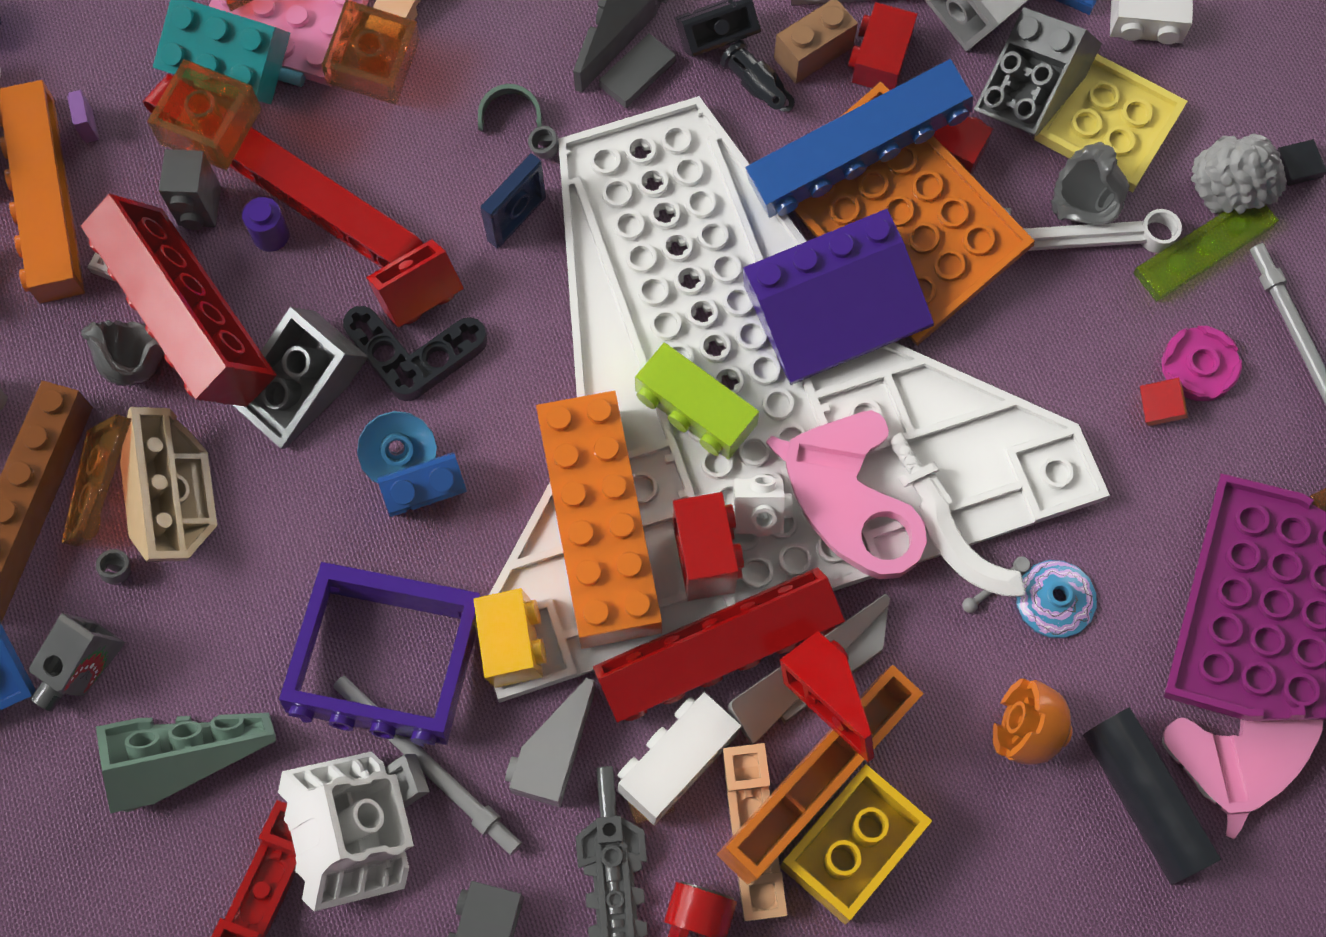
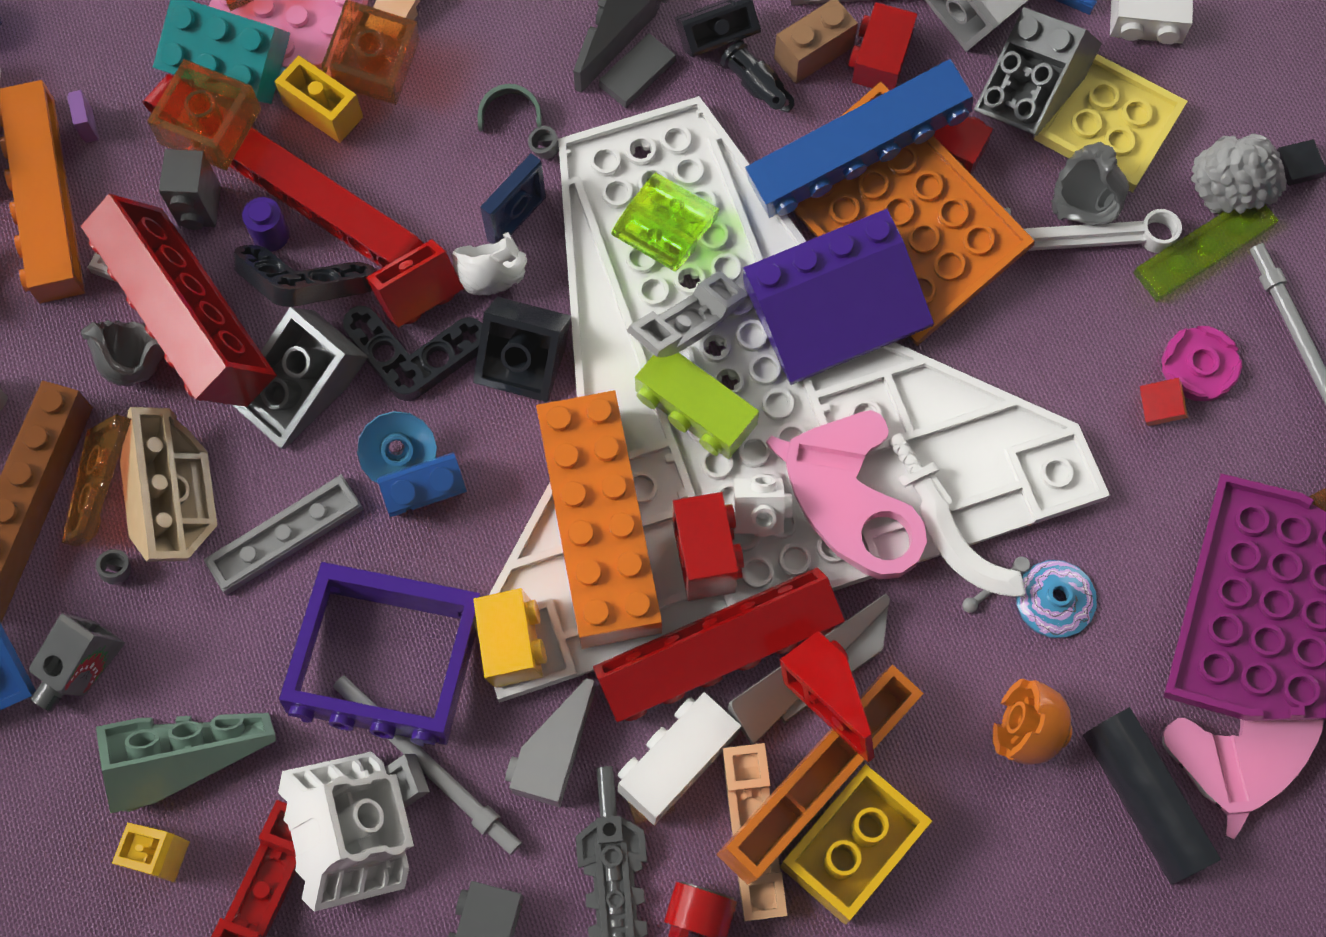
none -> yellow slope [112,822,190,883]
none -> light grey tile [204,474,364,596]
none -> black beam [234,245,375,307]
none -> yellow brick [274,55,363,143]
none -> white hair [452,232,527,295]
none -> black slope [473,296,571,402]
none -> clear neon green slope [611,172,720,272]
none -> light grey slope [627,271,748,358]

